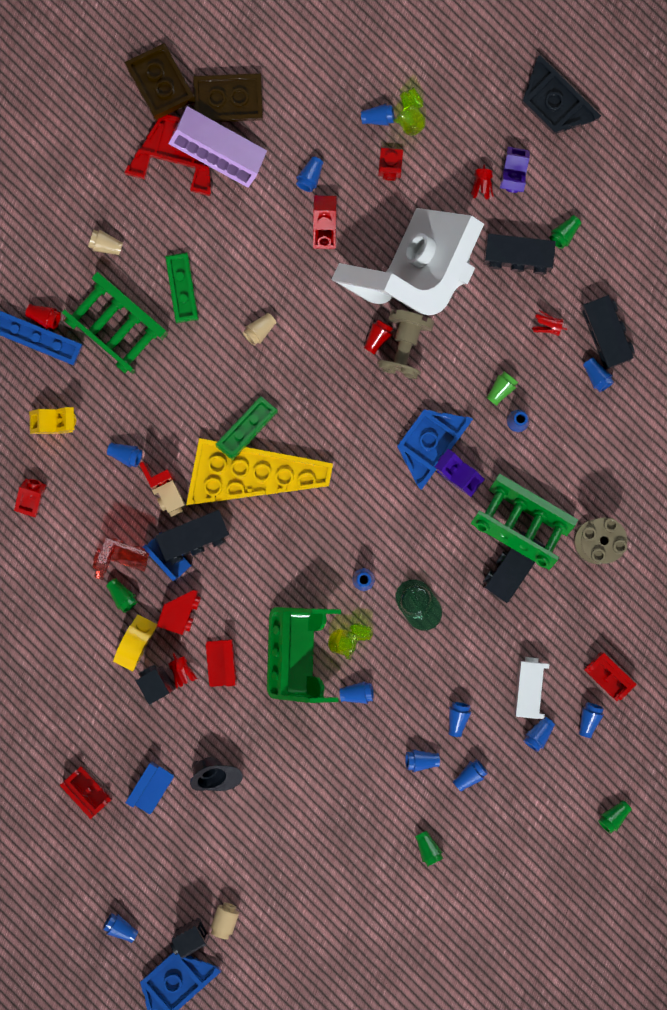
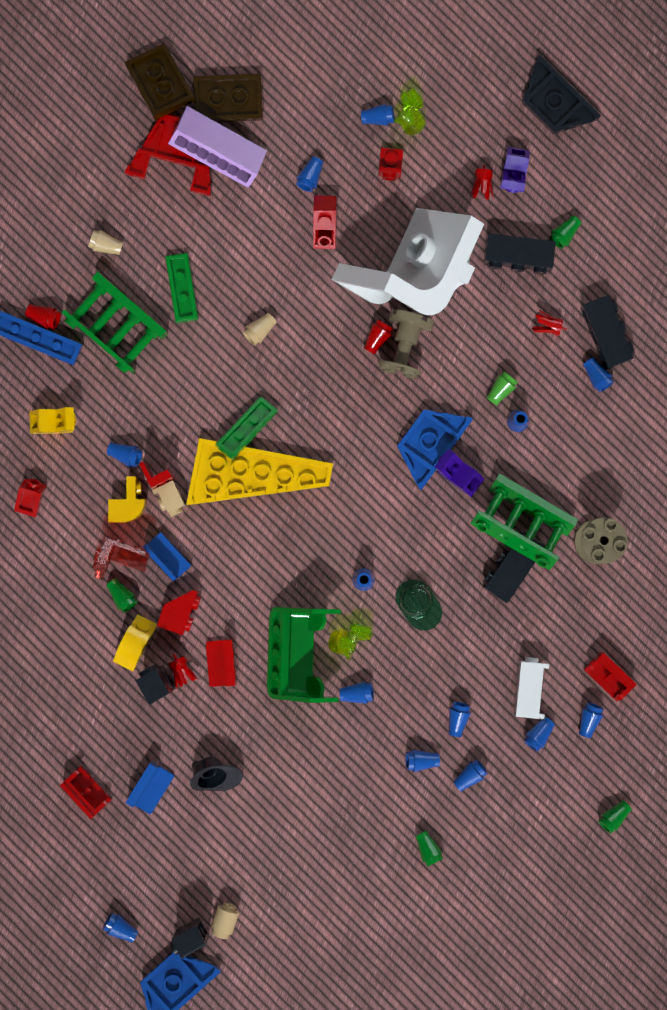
black brick [155,510,229,565] -> none
none -> yellow brick [108,476,147,523]

